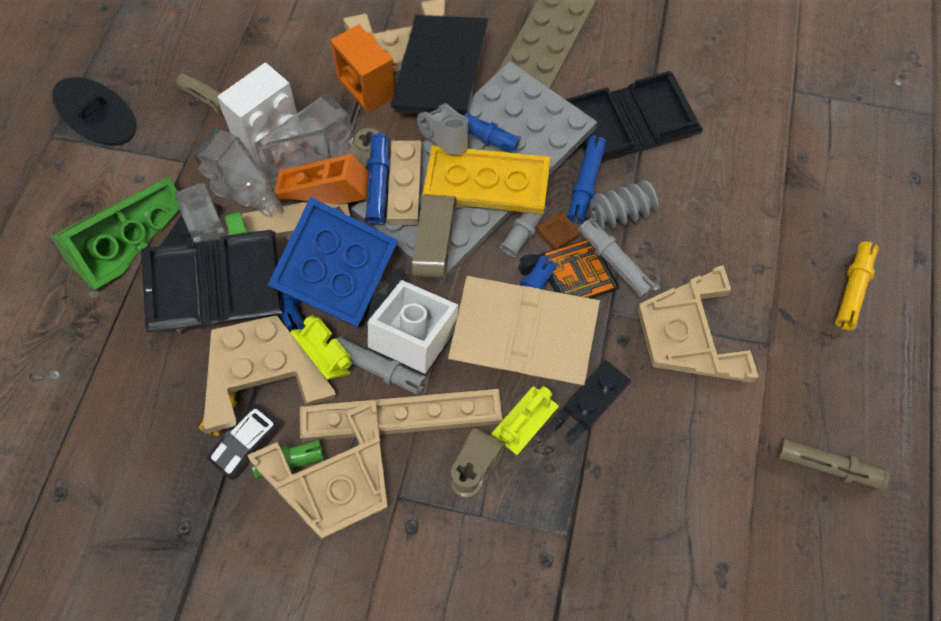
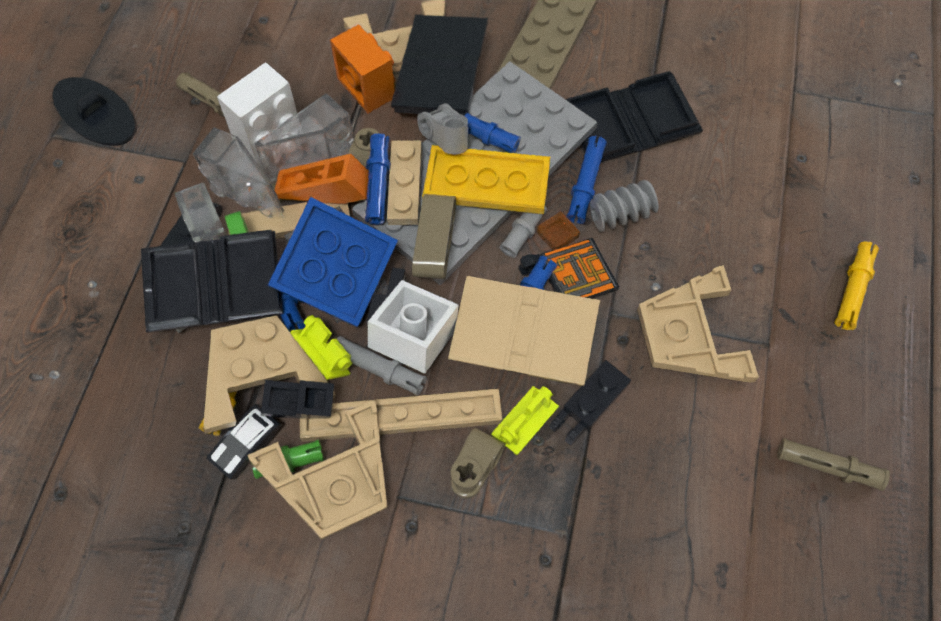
bright green wedge [50,177,184,290] -> none
light grey pin [578,217,655,298] -> none
none -> black slope [261,380,334,419]

